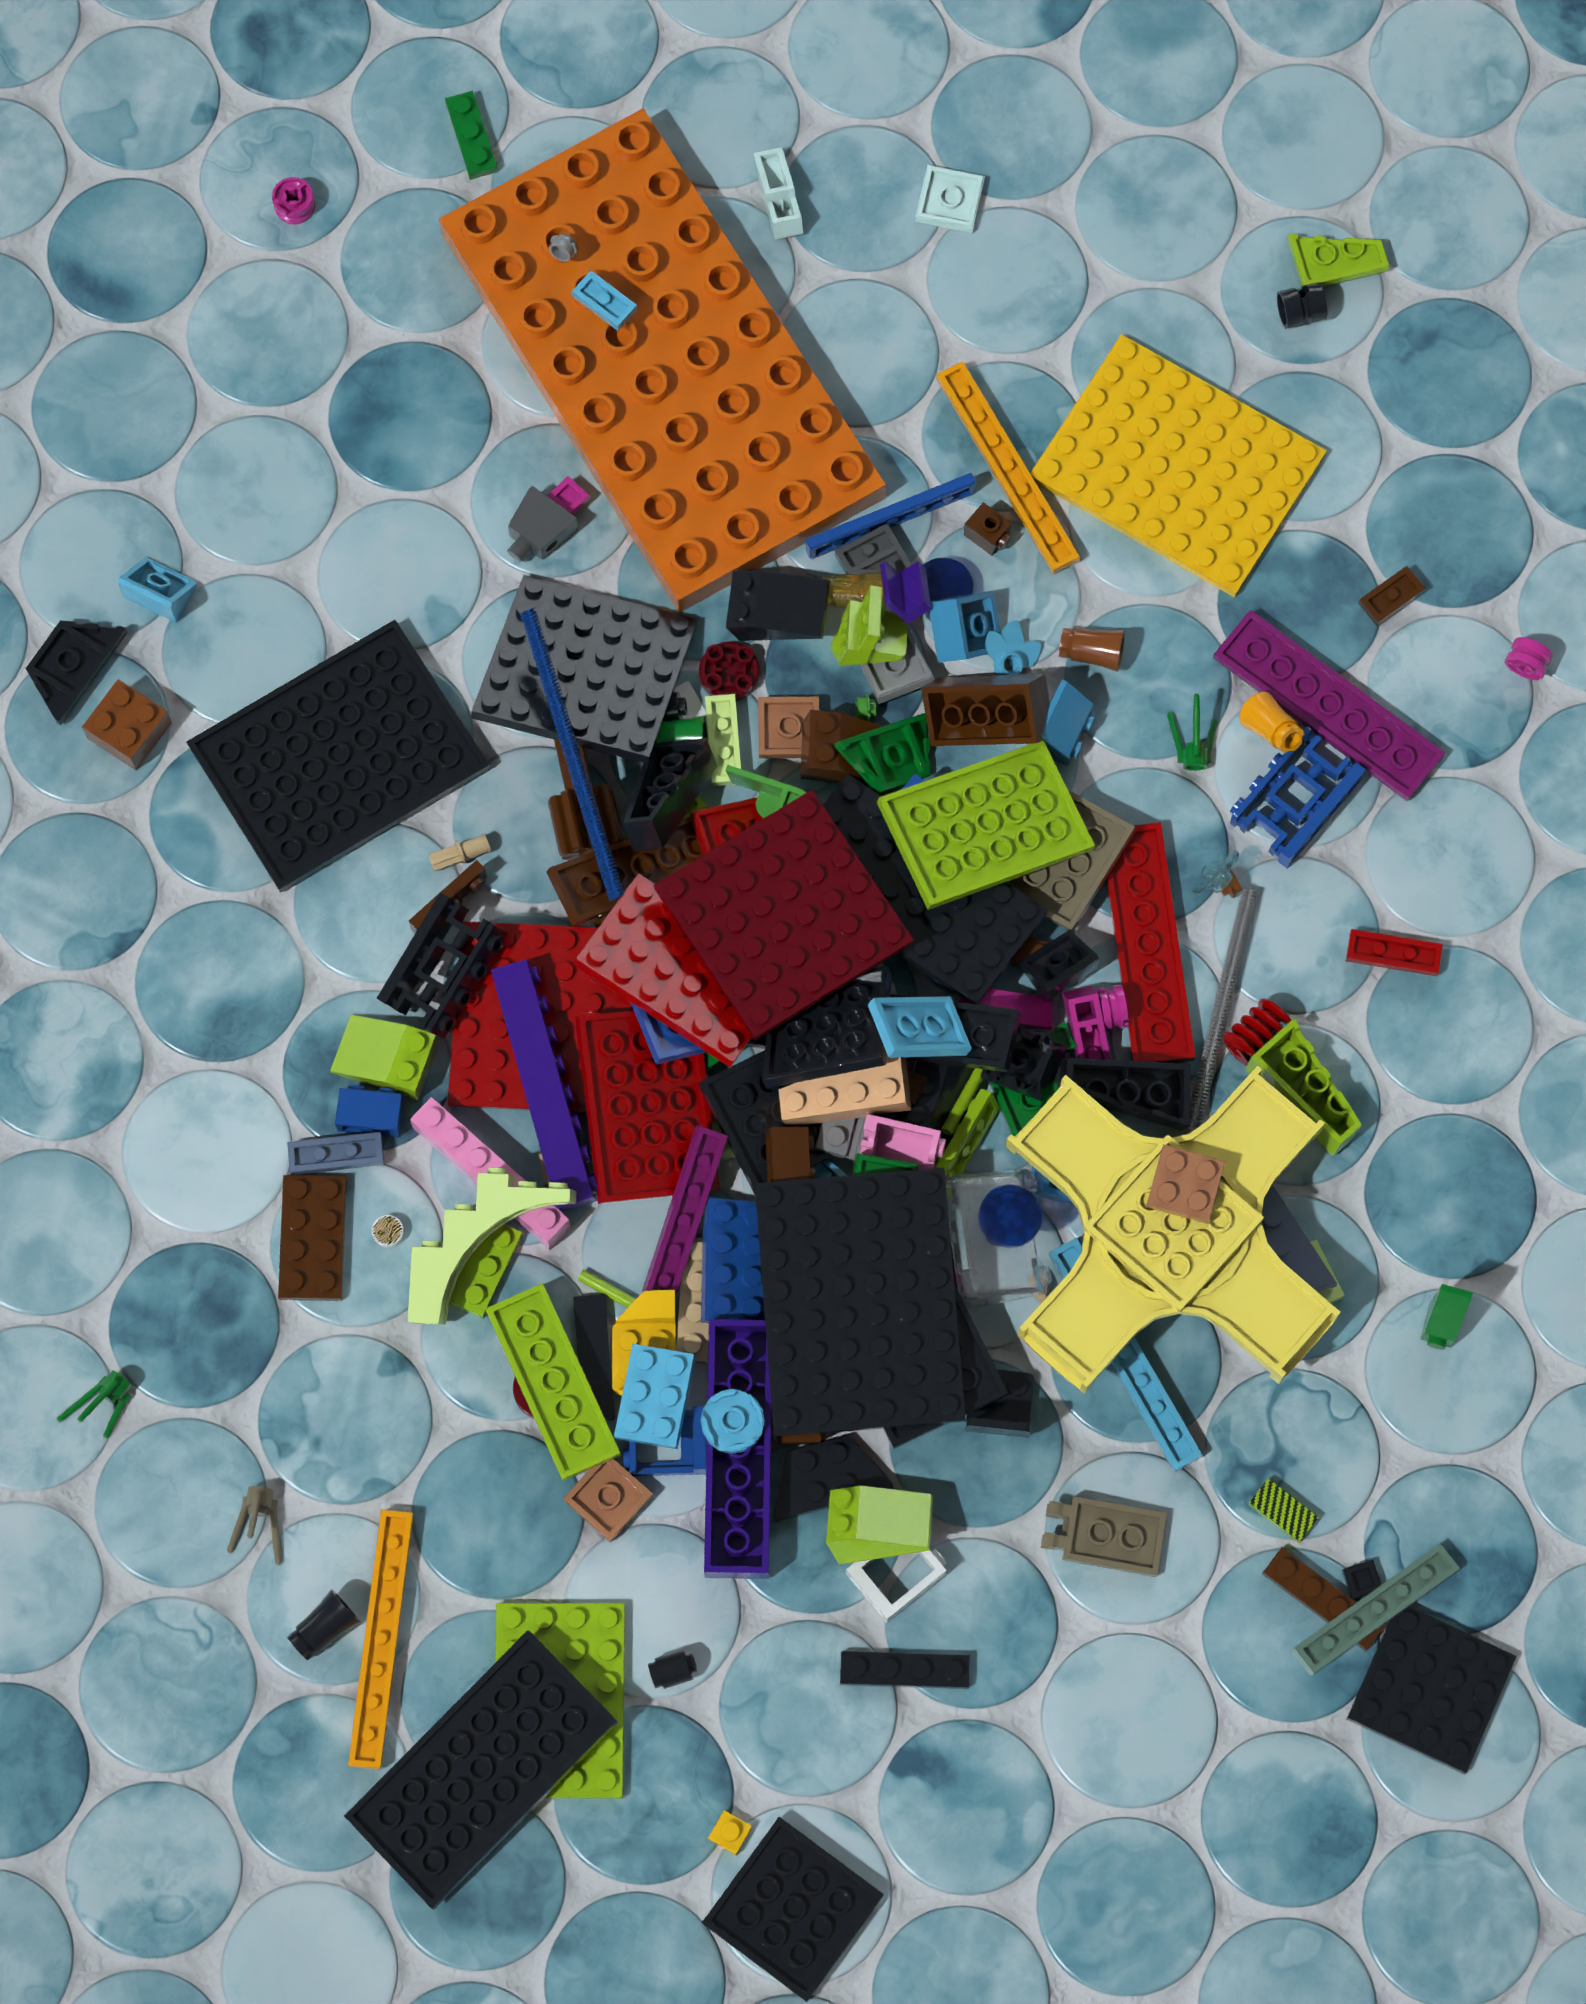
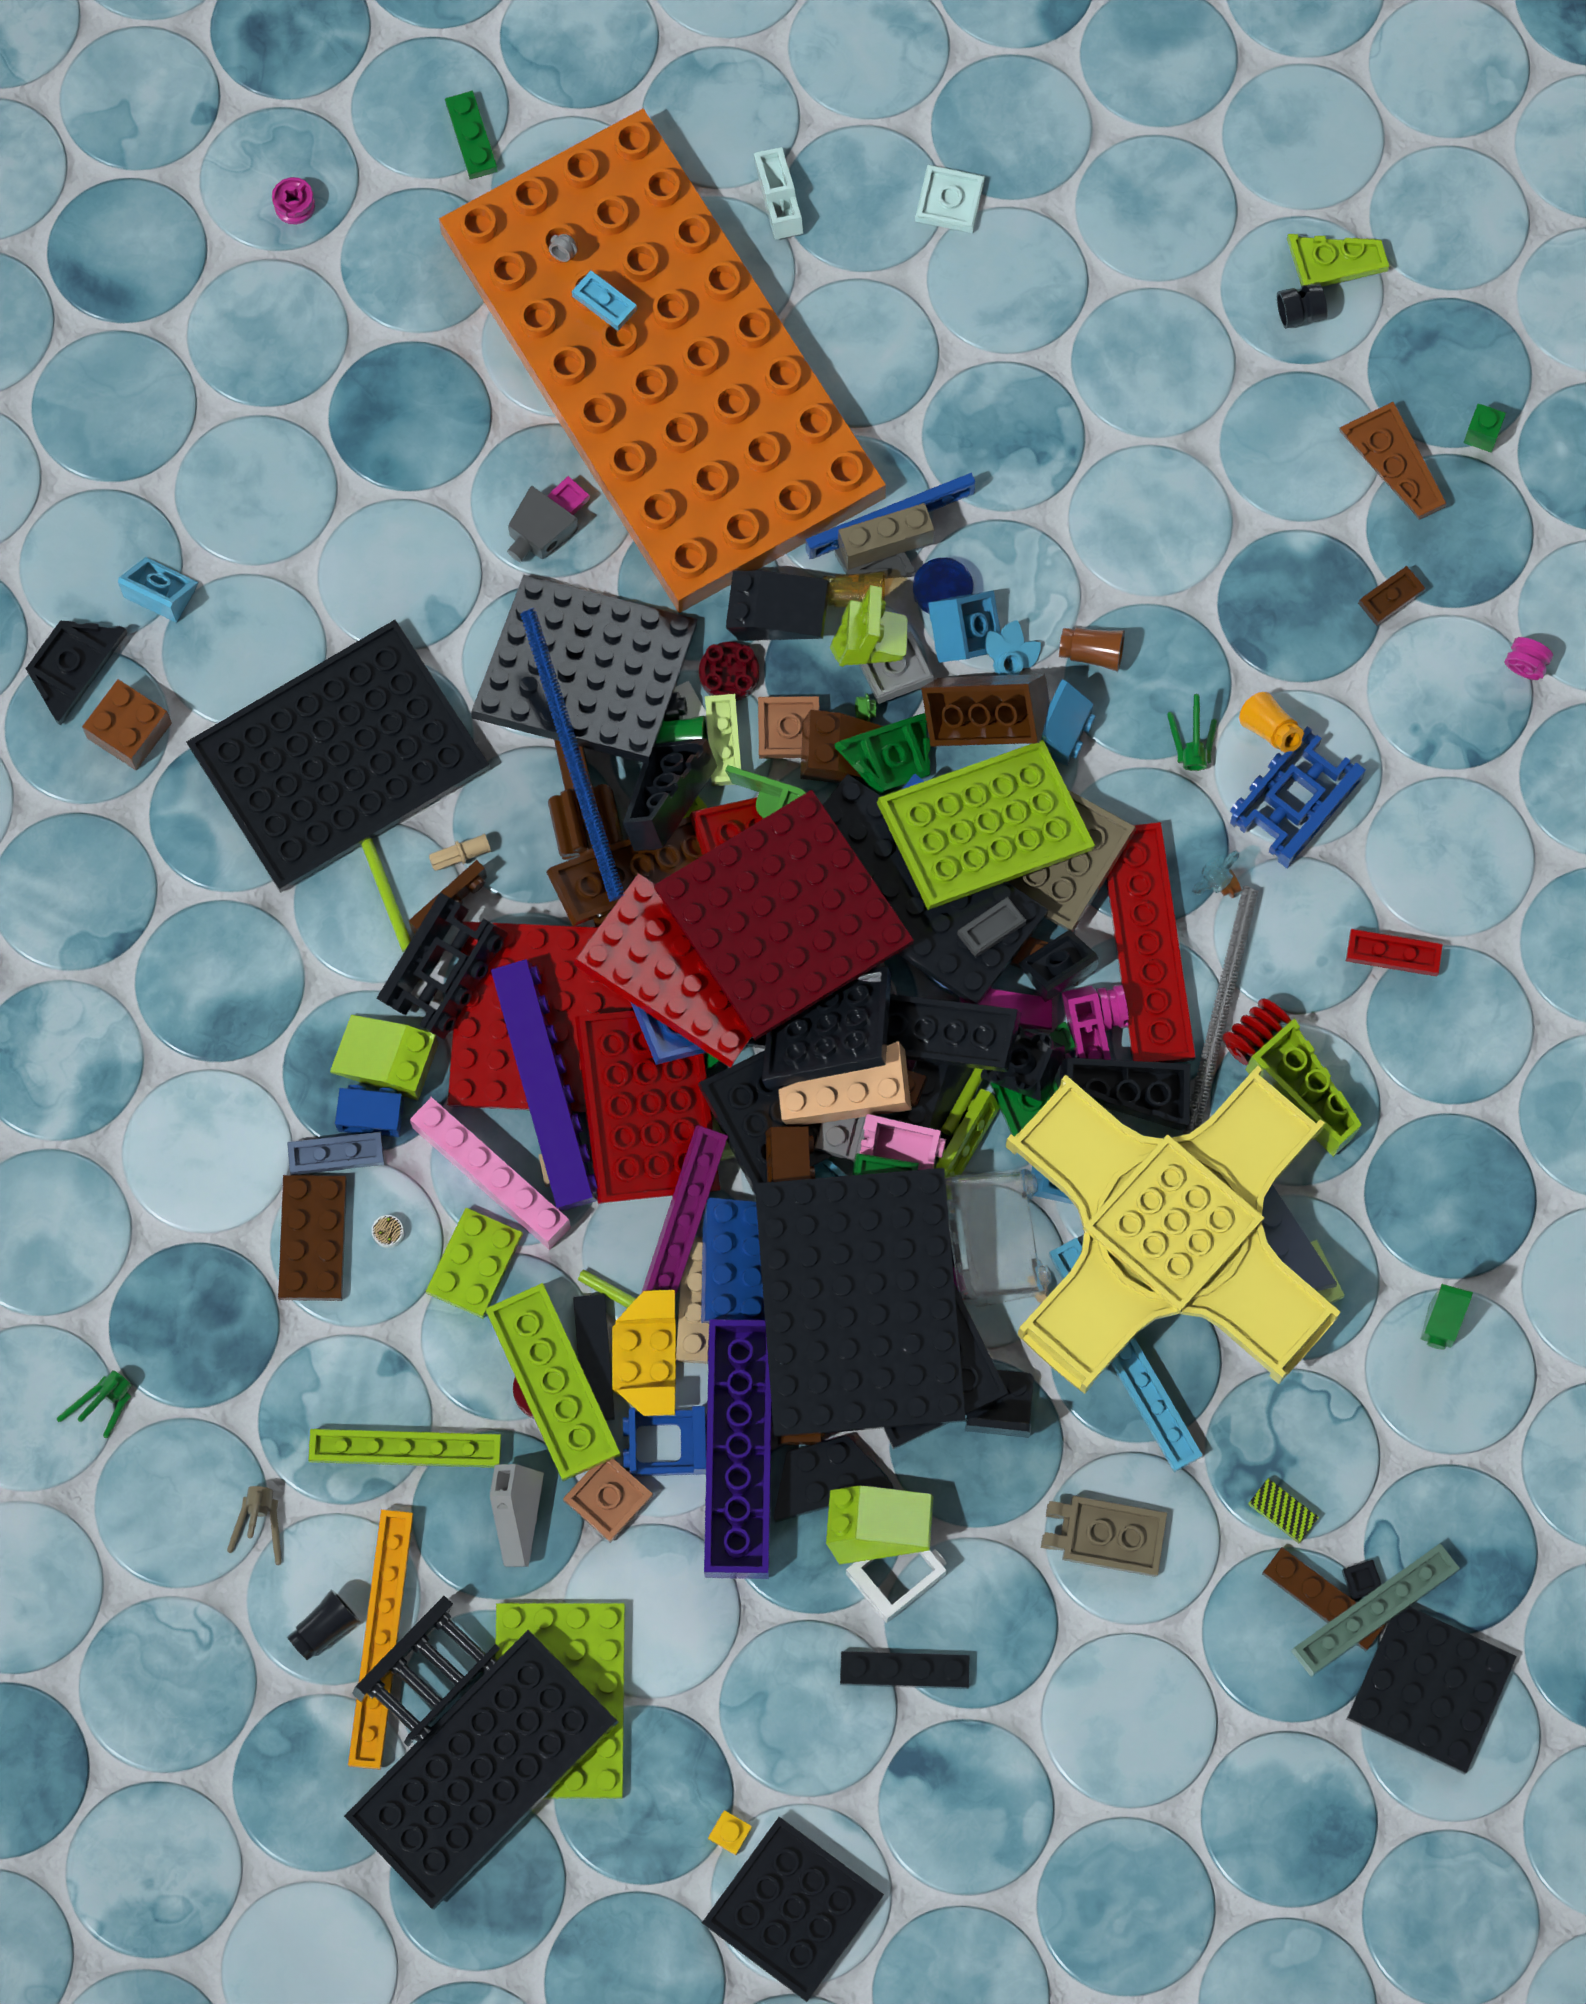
yellowish green arch [408,1167,577,1325] -> none
medium azure plate [614,1344,696,1449] -> none
black brick [648,1649,698,1689] -> none
medium azure tile [701,1389,765,1454] -> none
medium azure plate [868,996,972,1058] -> none
dark purple panel [880,561,932,624] -> none
light orange plate [936,361,1080,574] -> none
reddish brown brick [964,502,1012,556] -> none
clear blue tile [978,1184,1042,1248] -> none
yellow plate [1030,334,1327,598] -> none
nougat plate [1146,1144,1225,1224] -> none
magenta plate [1213,610,1445,801] -> none
none -> lime plate [308,1429,501,1468]
none -> black fence [352,1596,500,1747]
none -> lime bar [361,838,411,952]
none -> light grey slope [490,1464,544,1567]
none -> dark tan brick [838,503,934,569]
none -> dark grey tile [957,897,1026,958]
none -> dark orange wing [1339,402,1446,520]
none -> green brick [1463,403,1506,453]

